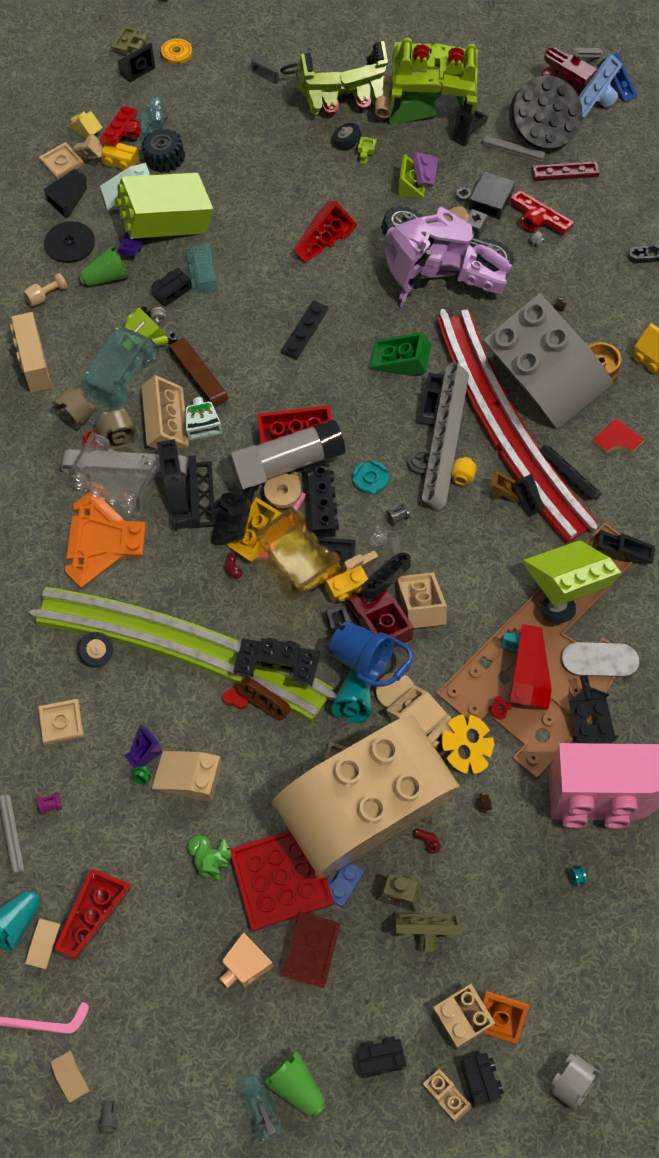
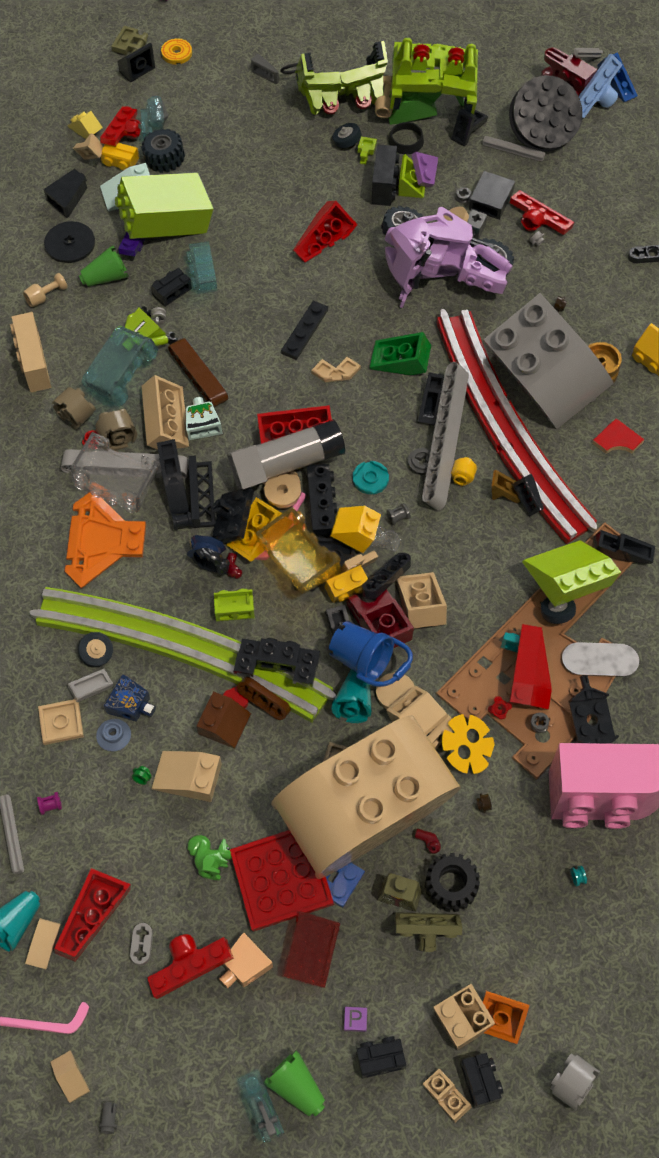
tan tile [39,142,84,180] -> none
dark purple slope [125,724,162,768] -> none
dark red tile [532,161,600,181] -> none
black plate [540,445,602,499] -> none
none -> light grey tile [68,669,113,702]
none -> sand blue piece [96,719,131,751]
none -> dark blue torso [104,674,156,722]
none -> light grey beam [130,923,153,966]
none -> red plate [147,934,234,999]
none -> piece [187,535,230,575]
none -> reddish brown slope [196,691,251,749]
none -> lime hinge [214,589,255,622]
none -> tan tile [311,357,361,382]
none -> yellow slope [330,506,381,553]
none -> medium lavender tile [344,1007,367,1032]
none -> black brick [371,145,400,206]
none -> black tyre [389,122,424,155]
none -> black tyre [425,853,480,912]
none -> dark grey bush [531,712,549,733]

